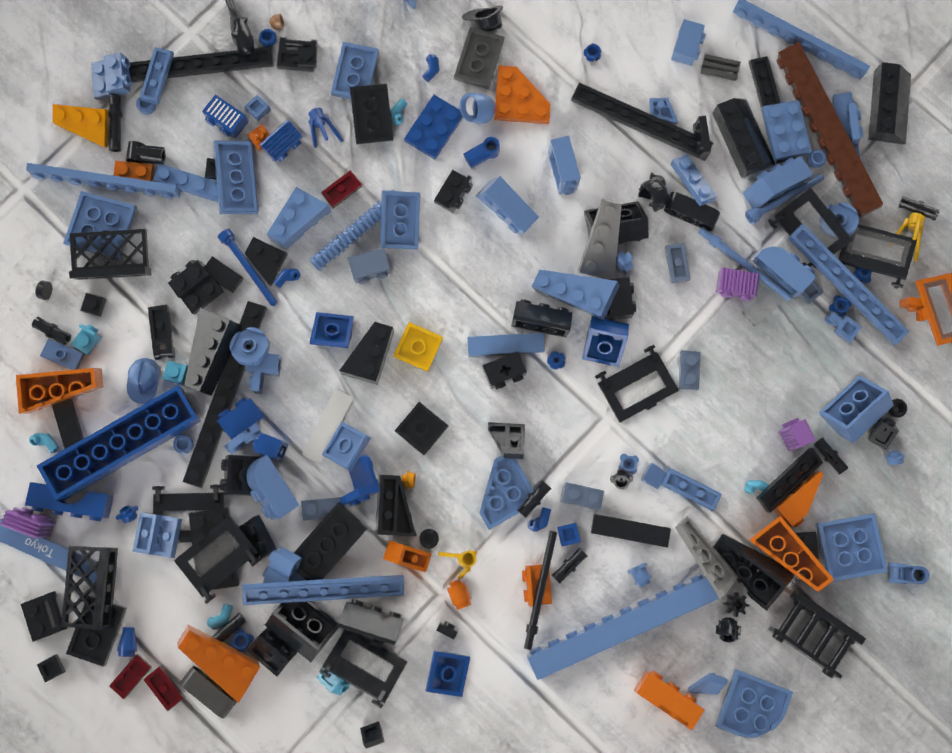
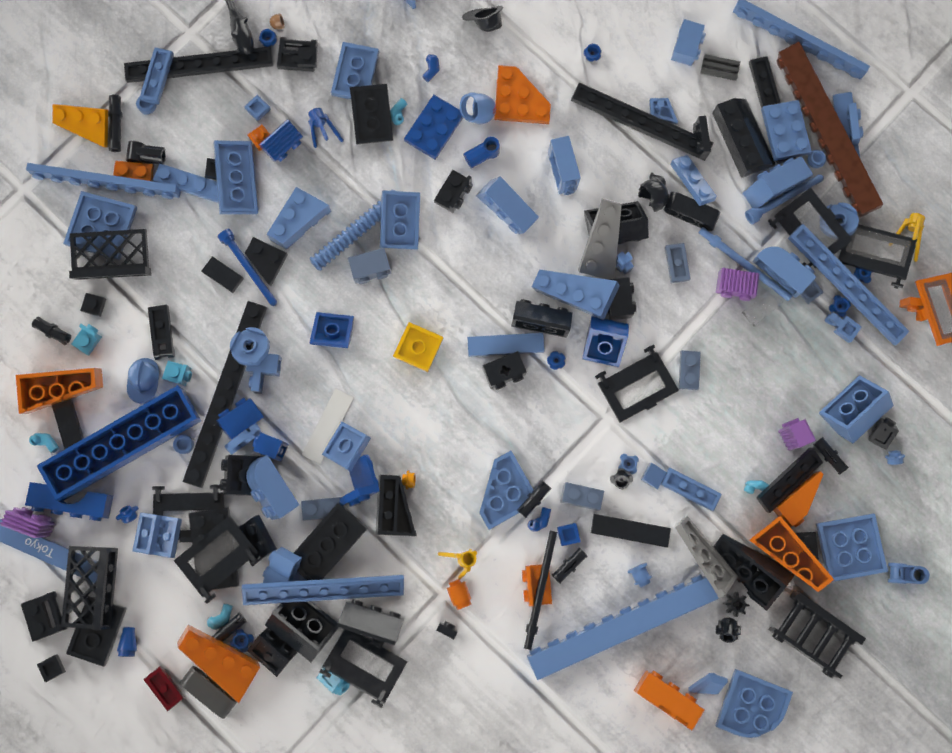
black tile [35,280,53,300] -> none
medium blue plate [40,339,85,370] -> none
medium blue plate [91,52,132,100] -> none
dark red plate [109,654,152,699] -> none
black plate [168,260,224,315] -> none
wedge [184,308,242,396] -> none
blue brick [202,94,249,139] -> none
blue arm [273,268,301,288] -> none
dark red plate [321,170,362,208] -> none
black wedge [339,322,394,385] -> none
black plate [360,721,385,749] -> none
orange slope [383,540,432,573] -> none
black plate [395,402,449,456] -> none
black plate [419,529,439,549] -> none
blue slope [425,651,470,697] -> none
dark grey plate [454,27,505,89] -> none
black wing [488,422,525,459] -> none
black slope [868,62,911,145] -> none
black plate [888,399,907,418] -> none
black pin [898,196,940,221] -> none

